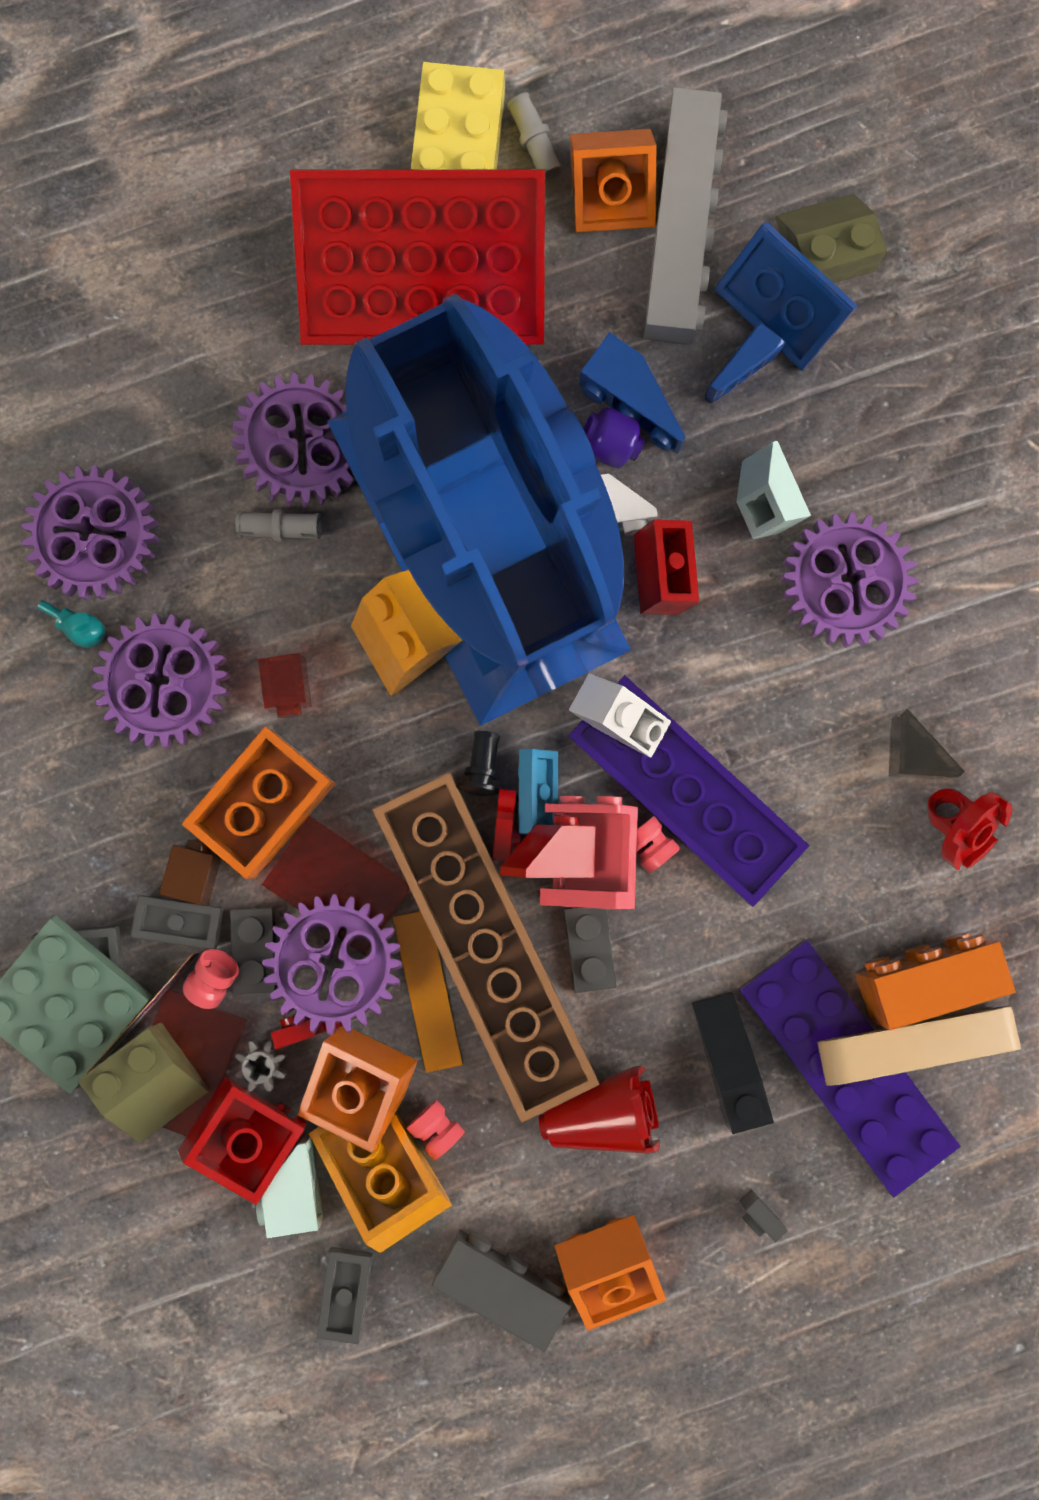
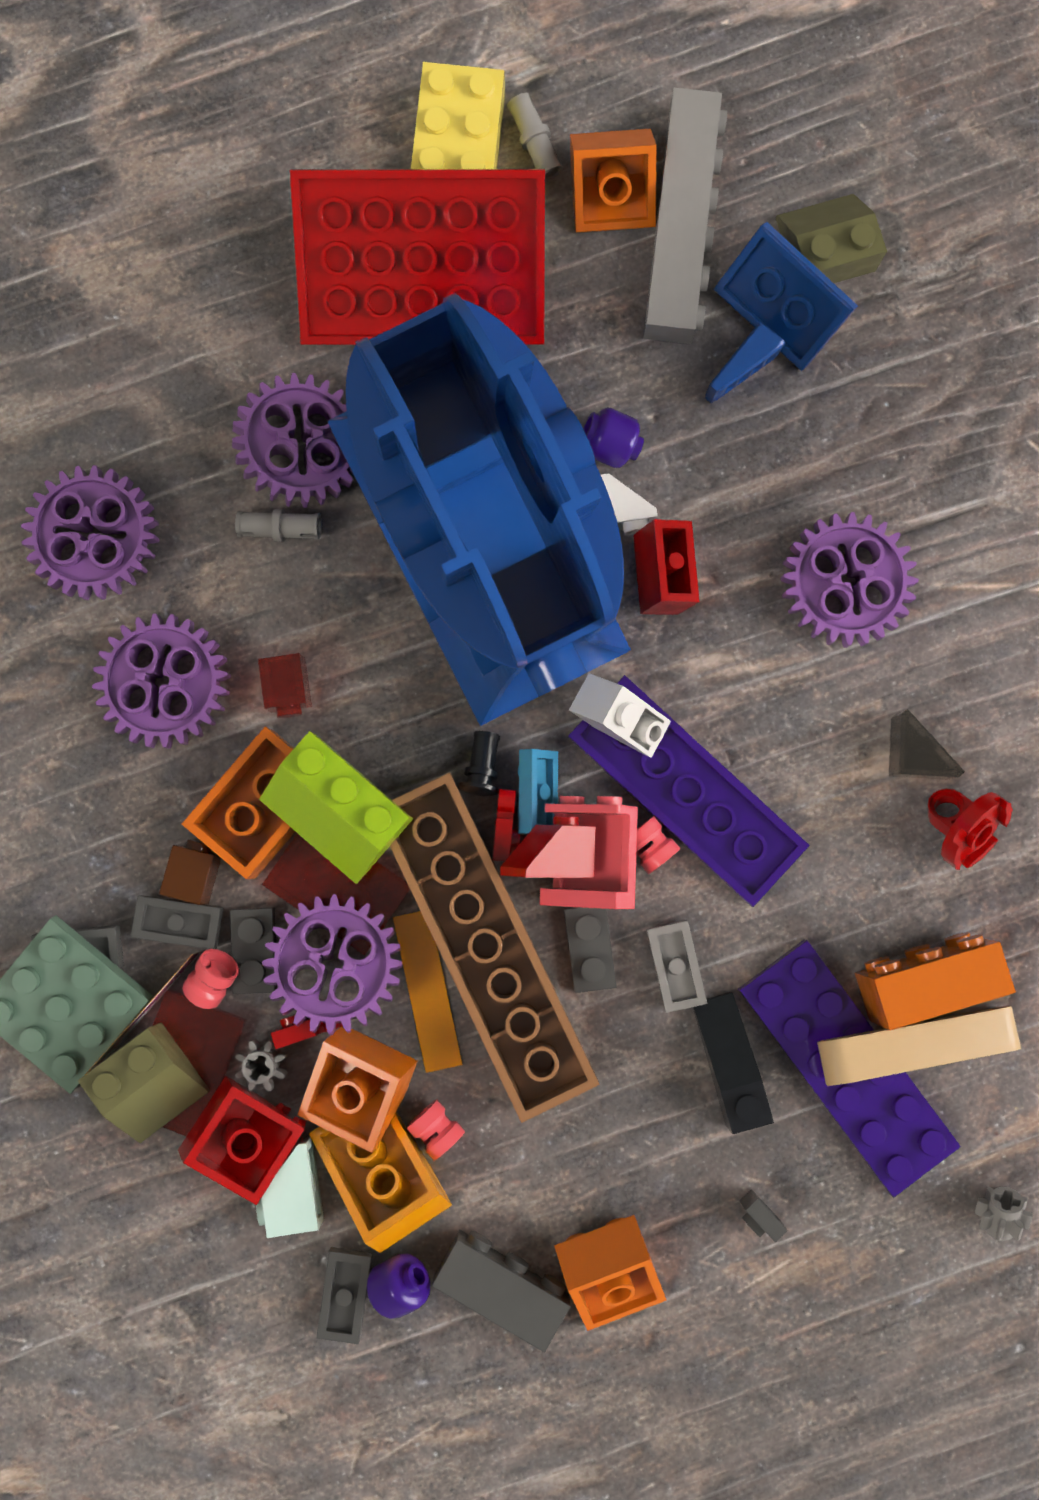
teal piece [38,600,106,649] -> none
light orange slope [351,570,463,696] -> none
red cone [539,1065,660,1154] -> none
blue slope [579,332,686,454] -> none
light aqua slope [736,441,811,539] -> none
none -> lime slope [259,731,413,884]
none -> dark purple head [367,1253,431,1319]
none -> light grey plate [646,920,707,1013]
none -> light grey gear [975,1186,1033,1241]

